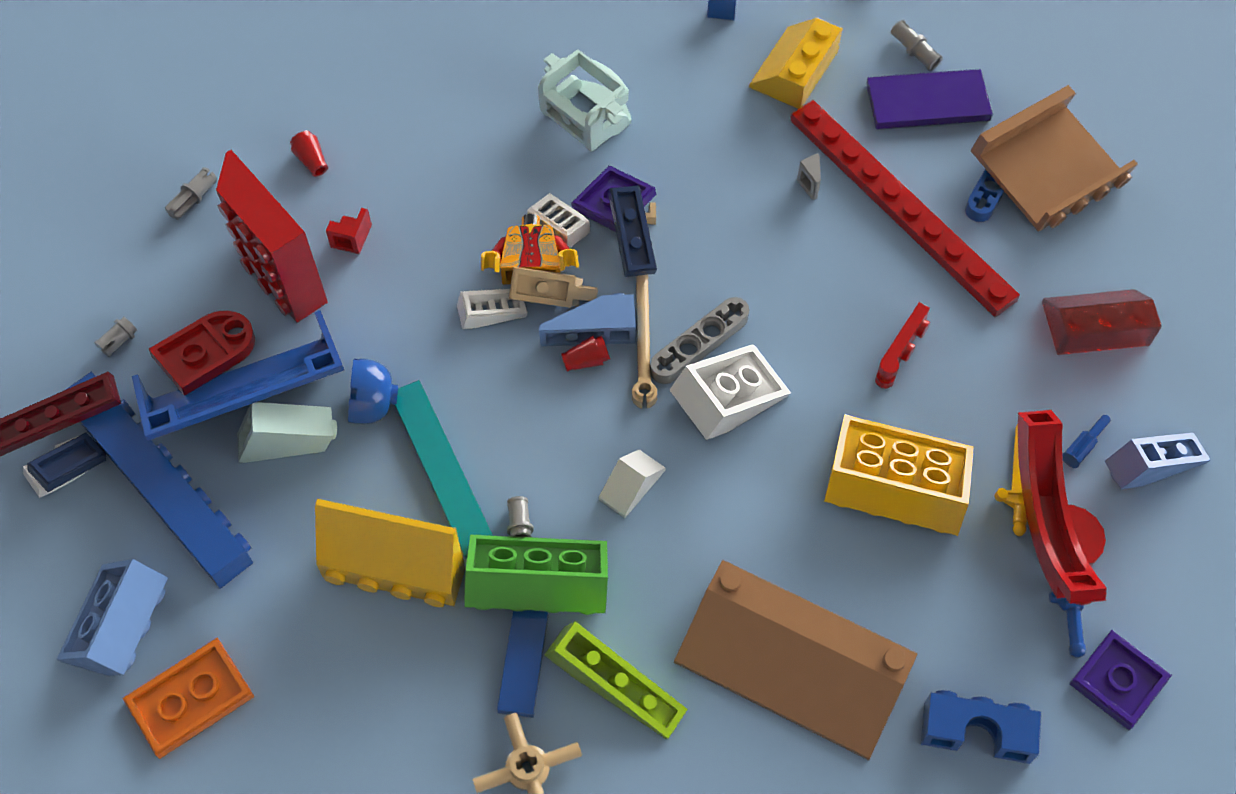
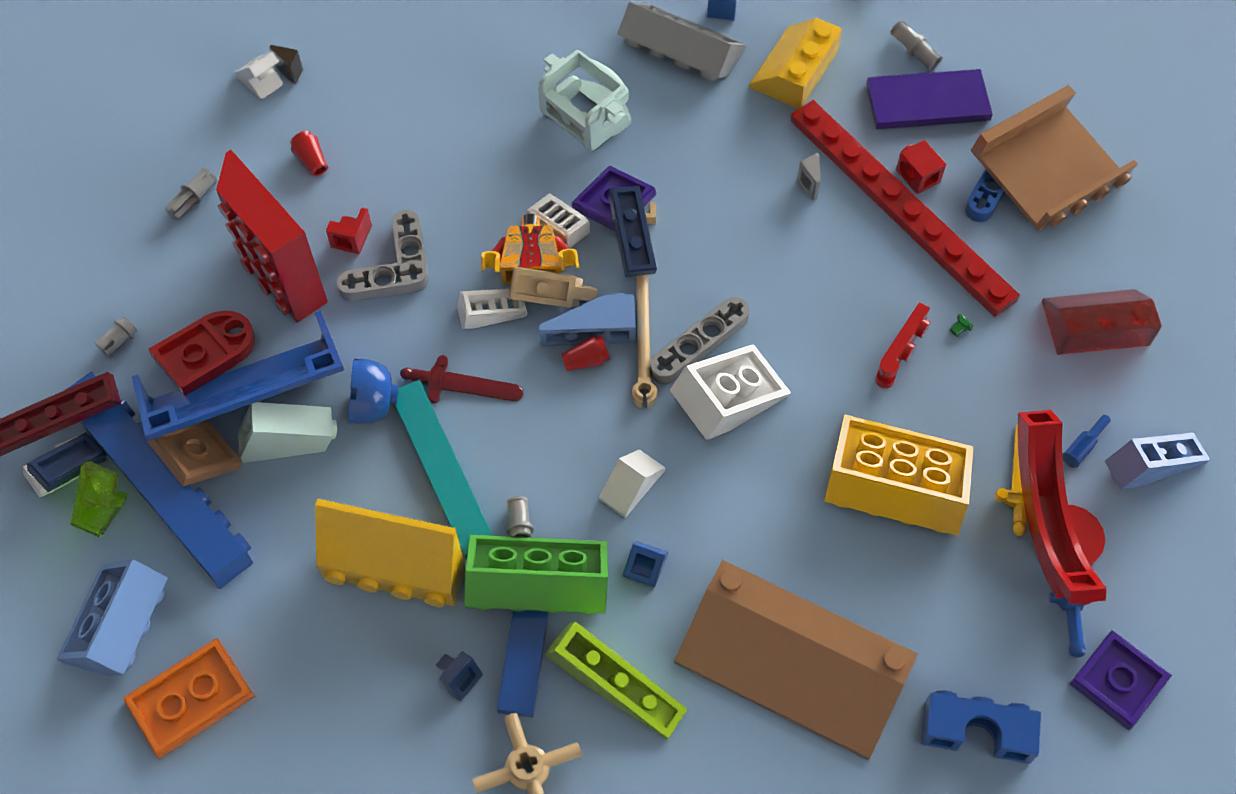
none -> clear neon green slope [70,461,128,537]
none -> medium nougat tile [147,420,242,487]
none -> white slope [233,52,283,99]
none -> dark brown slope [269,45,303,84]
none -> light grey beam [337,210,429,301]
none -> dark red sword [400,355,524,404]
none -> dark blue tile [436,651,483,702]
none -> light grey slope [617,1,746,81]
none -> blue slope [622,541,668,588]
none -> red brick [896,139,946,195]
none -> green piece [950,313,973,337]

